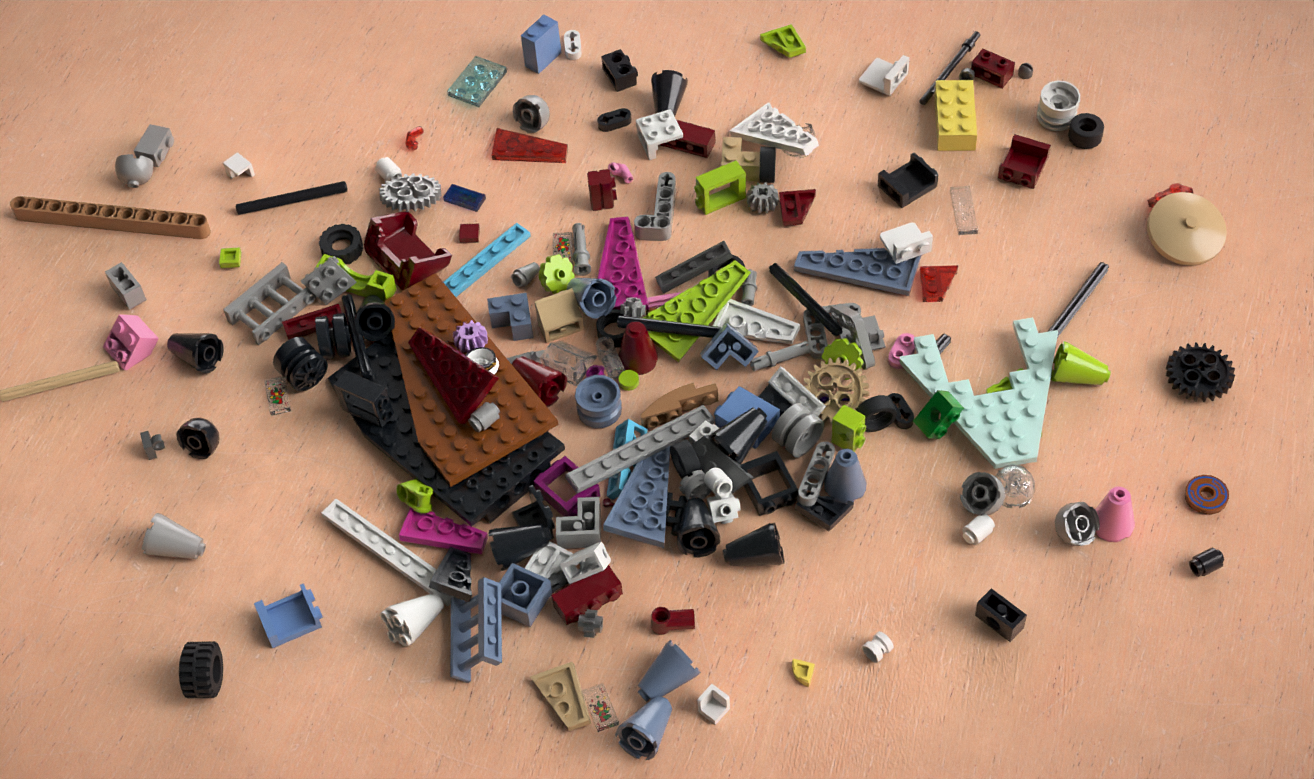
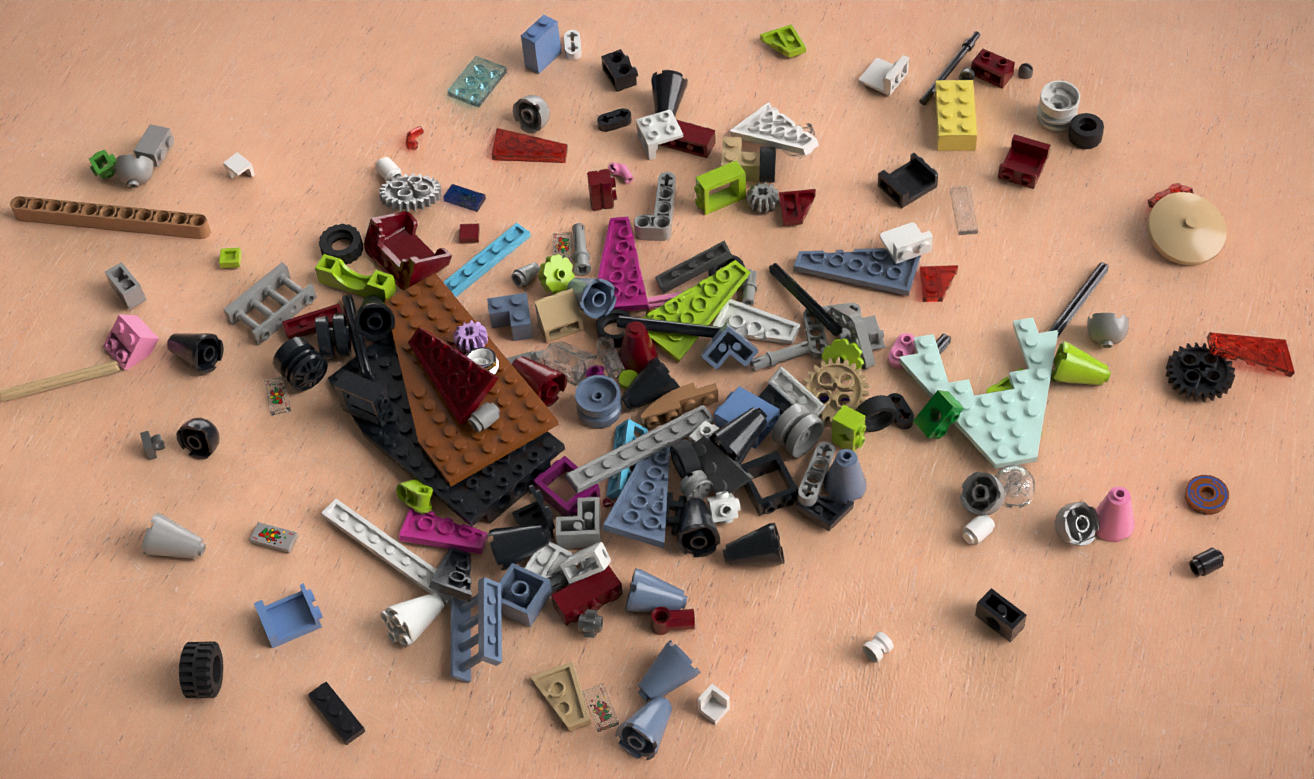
black axle [236,181,348,215] -> none
light grey hinge [301,256,357,305] -> none
light grey gear [620,297,646,318] -> none
white brick [704,468,733,496] -> none
light yellow tile [792,659,815,687] -> none
none -> bright green brick [89,149,116,179]
none -> light grey tile [249,522,298,554]
none -> black plate [308,681,366,745]
none -> black cone [621,357,680,410]
none -> sand blue cone [625,568,688,612]
none -> light grey cylinder [1087,313,1129,348]
none -> clear red wing [1206,332,1295,377]

